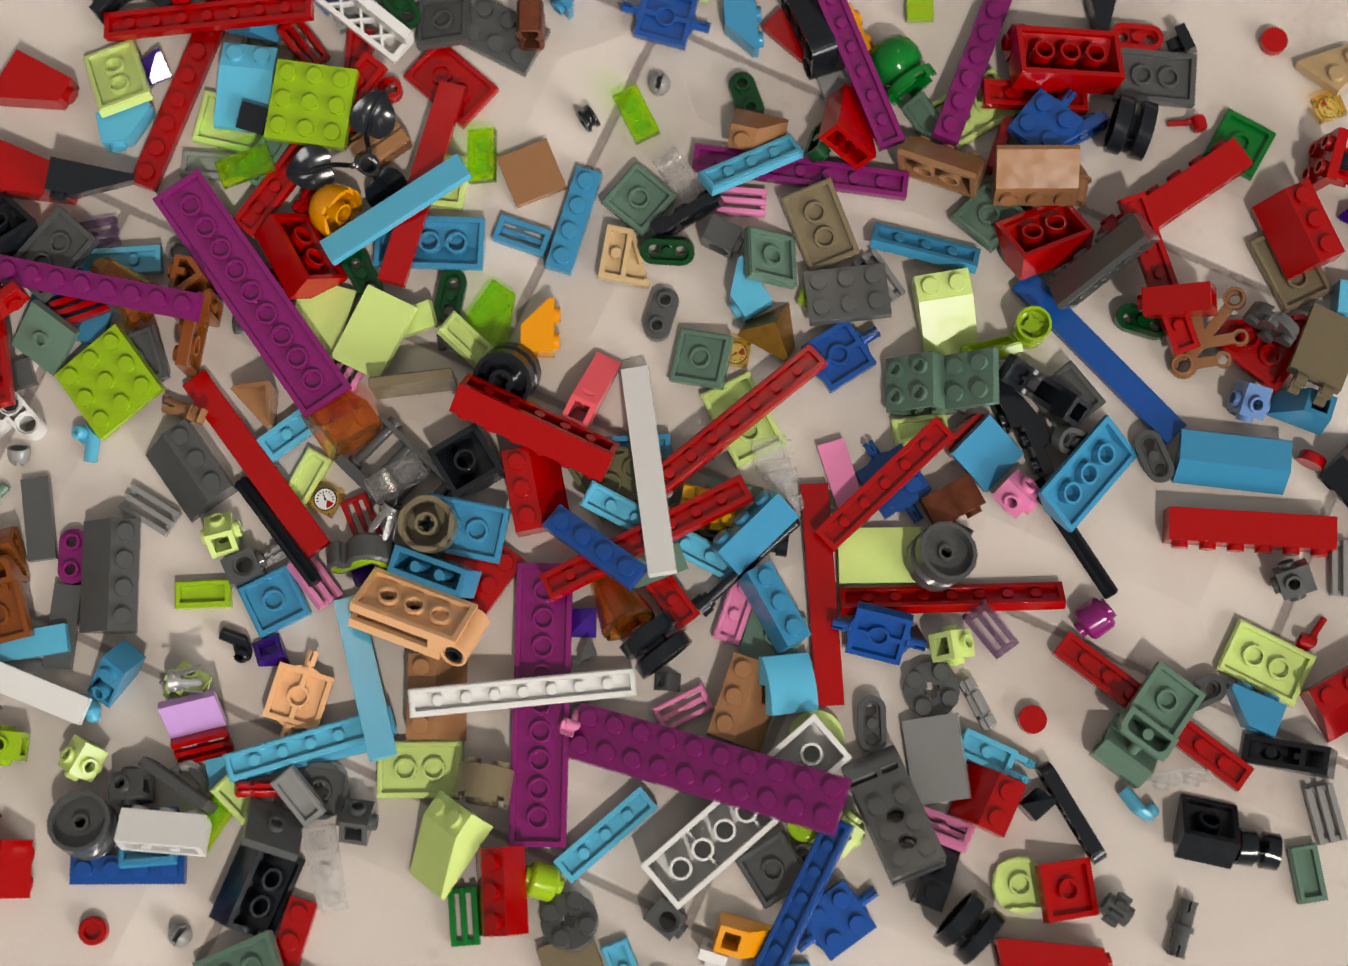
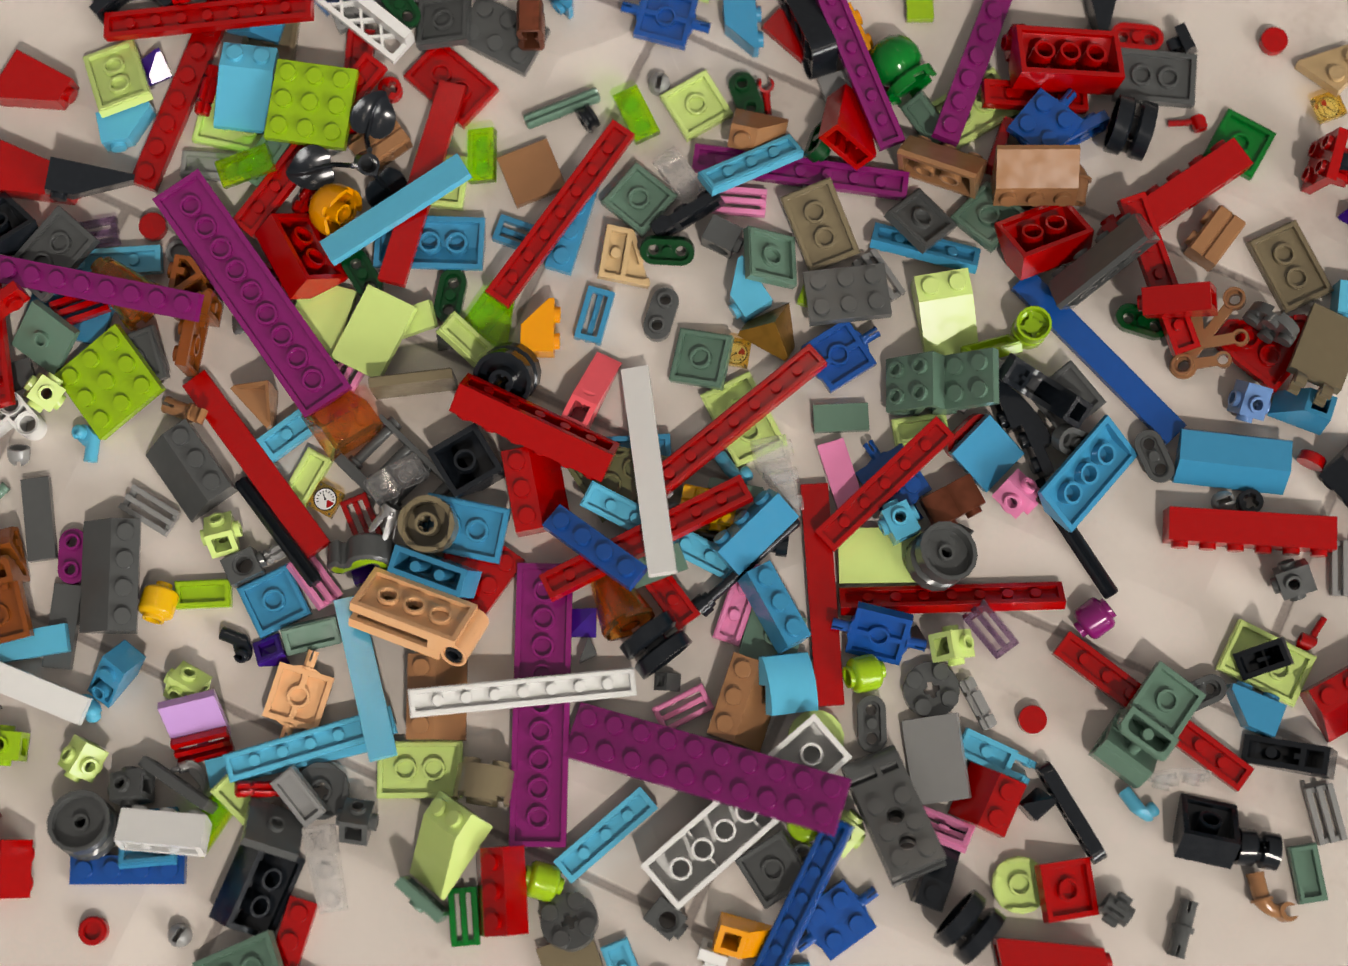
flat silver piece [159,664,204,694] -> none
black tile [236,101,269,135] -> none
red tile [276,22,331,65] -> none
bright pink hand [559,705,581,737] -> none
red slope [1251,179,1345,281] -> none
none -> yellowish green brick [23,372,66,413]
none -> yellow head [138,581,179,625]
none -> red tile [139,212,168,241]
none -> red axle [194,64,219,117]
none -> sand green tile [280,614,342,656]
none -> sand green plate [394,875,449,924]
none -> red plate [485,119,635,309]
none -> sand green axle [524,87,600,129]
none -> dark azure tile [574,286,615,346]
none -> yellowish green tile [660,69,733,142]
none -> medium azure arm [715,451,753,484]
none -> red hand [756,76,774,115]
none -> sand green tile [812,403,870,434]
none -> lime head [842,654,886,693]
none -> medium azure brick [877,499,921,546]
none -> dark grey plate [884,188,957,254]
none -> medium nougat brick [1183,205,1246,272]
none -> light grey hinge [1211,490,1235,510]
none -> black slope [1233,636,1294,681]
none -> black bush [1235,489,1264,512]
none -> medium nougat piece [1246,871,1298,922]

